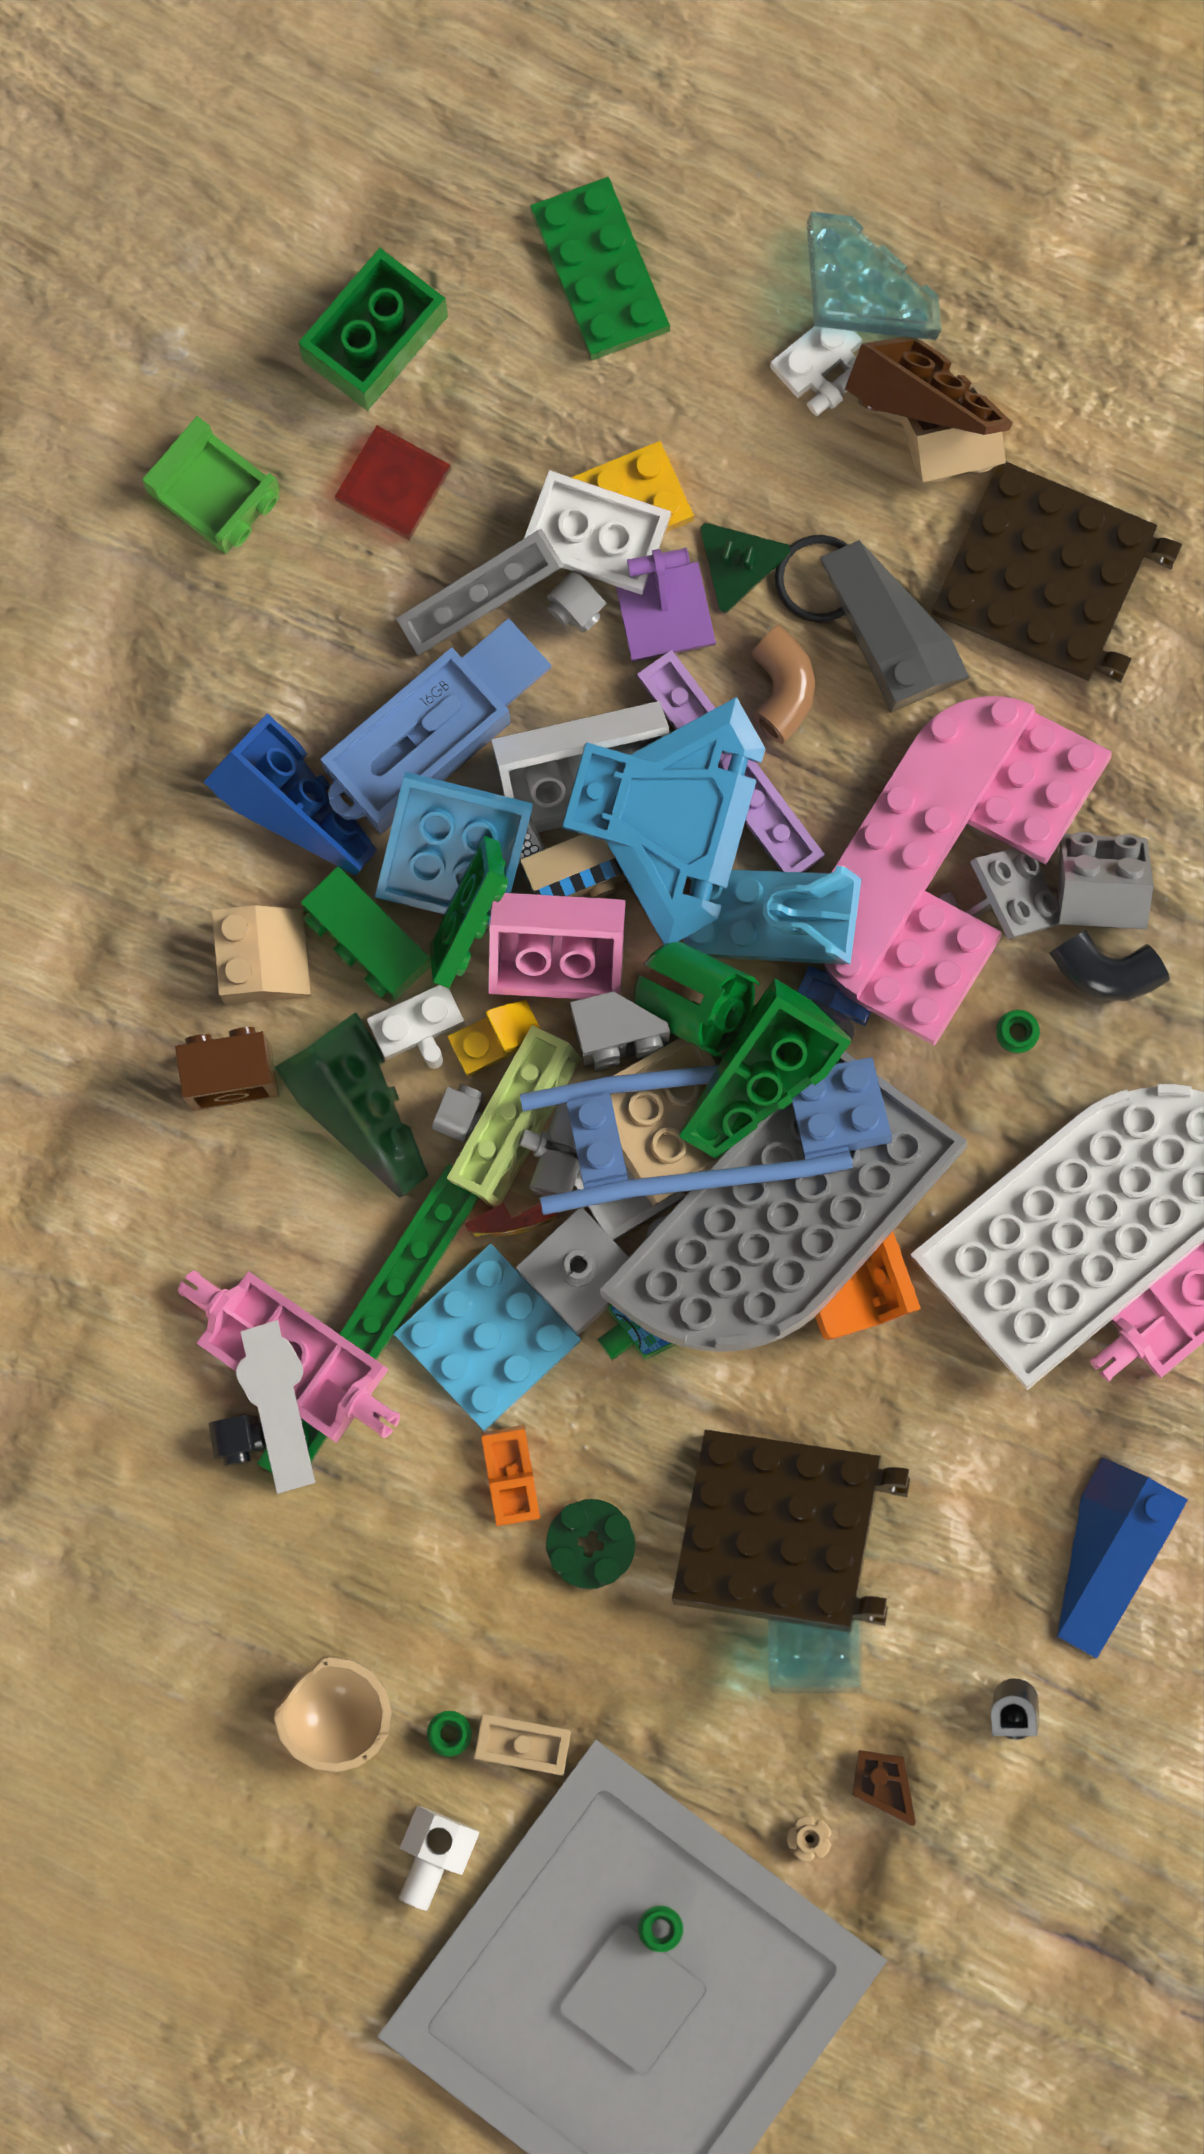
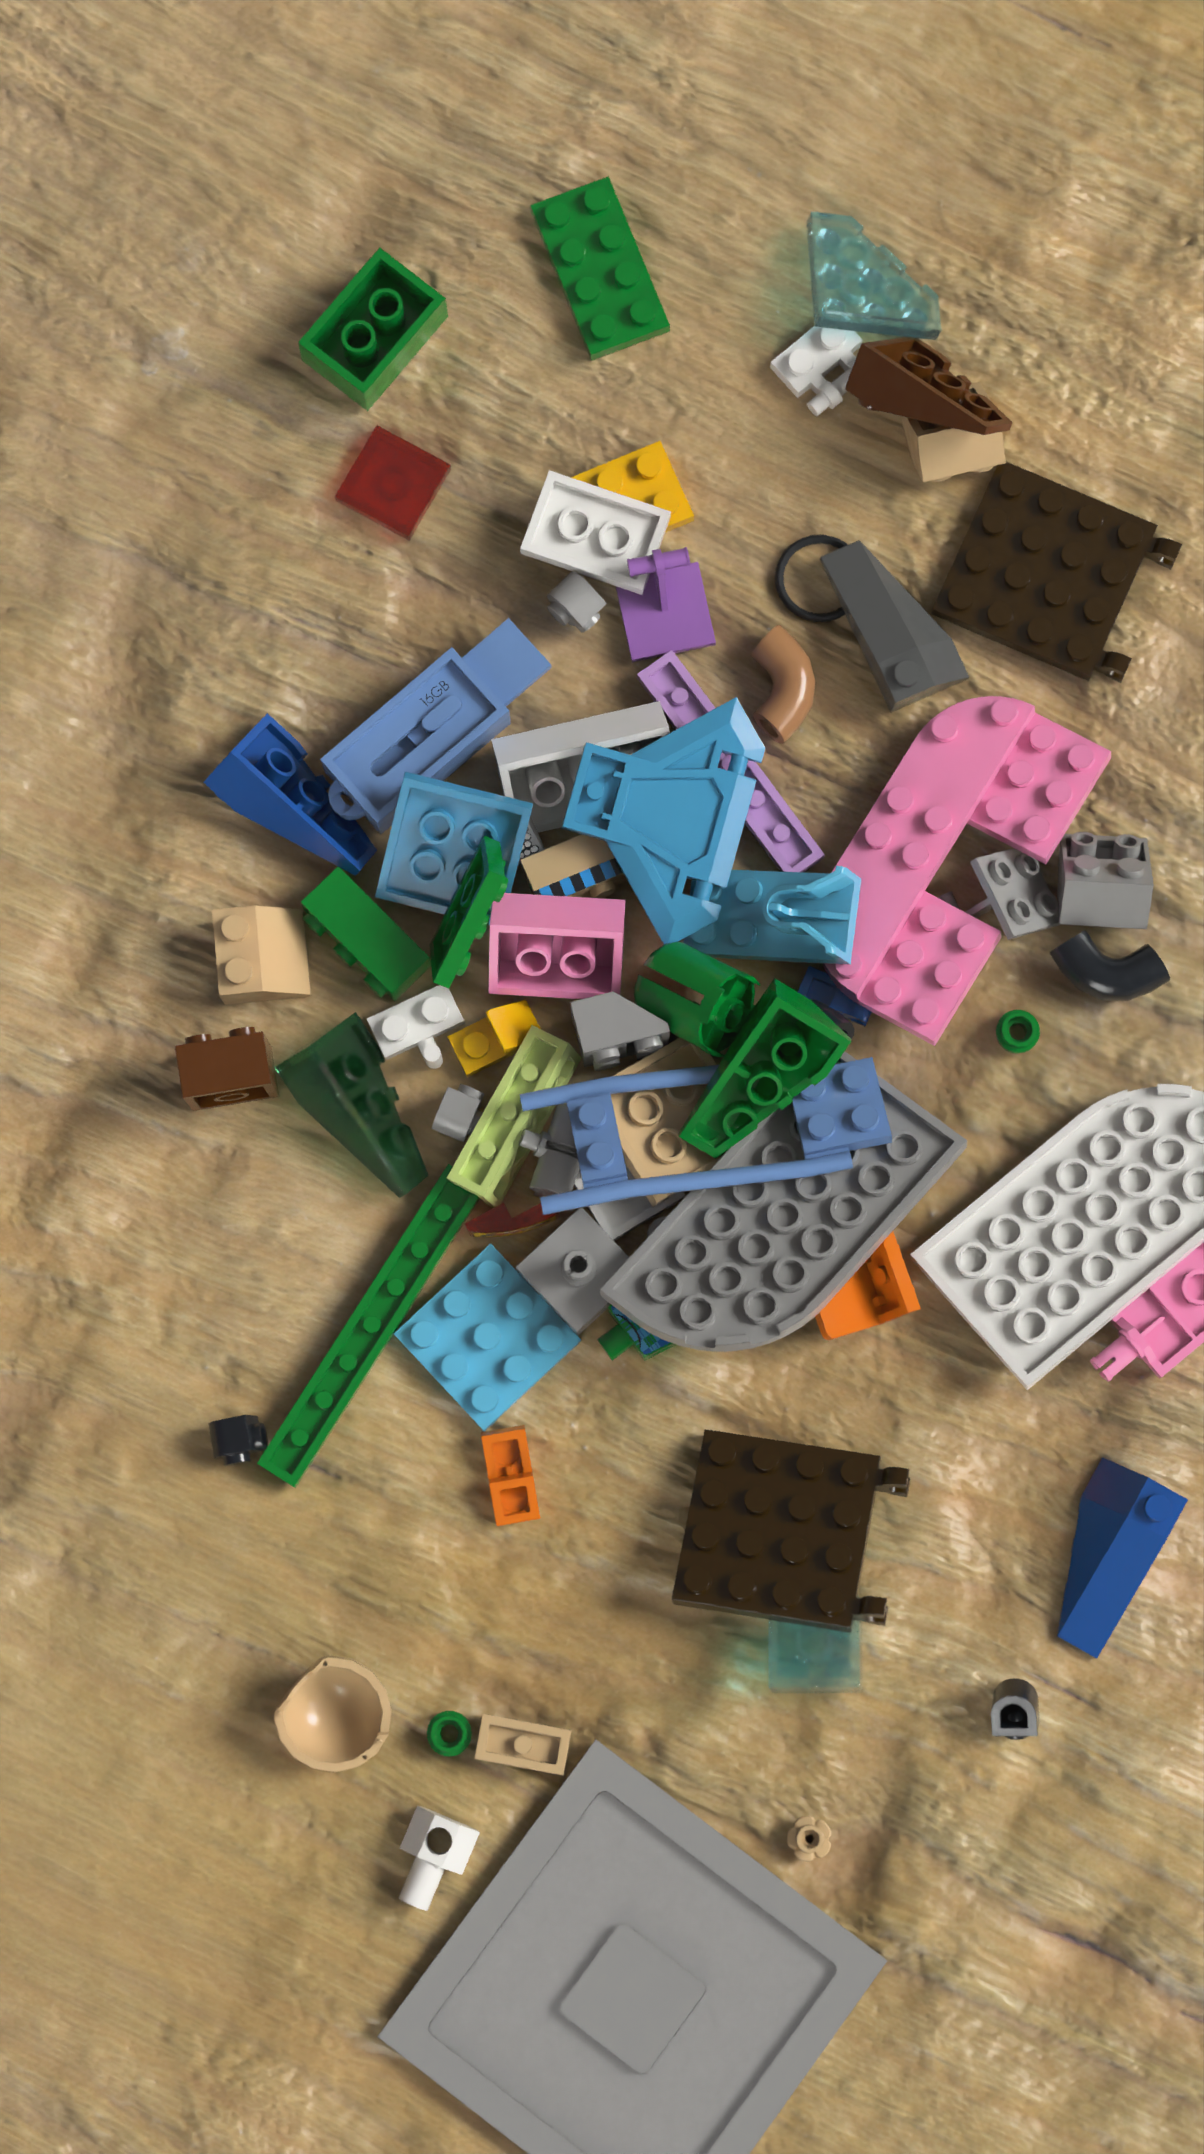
bright green panel [142,416,280,554] -> none
bright pink plate [178,1271,400,1443] -> none
white sticker [236,1320,315,1494] -> none
light grey plate [396,529,564,656] -> none
dark green plate [546,1499,635,1589] -> none
green plate [638,1905,683,1953] -> none
dark green piece [700,523,791,613] -> none
reddish brown piece [852,1750,916,1826] -> none

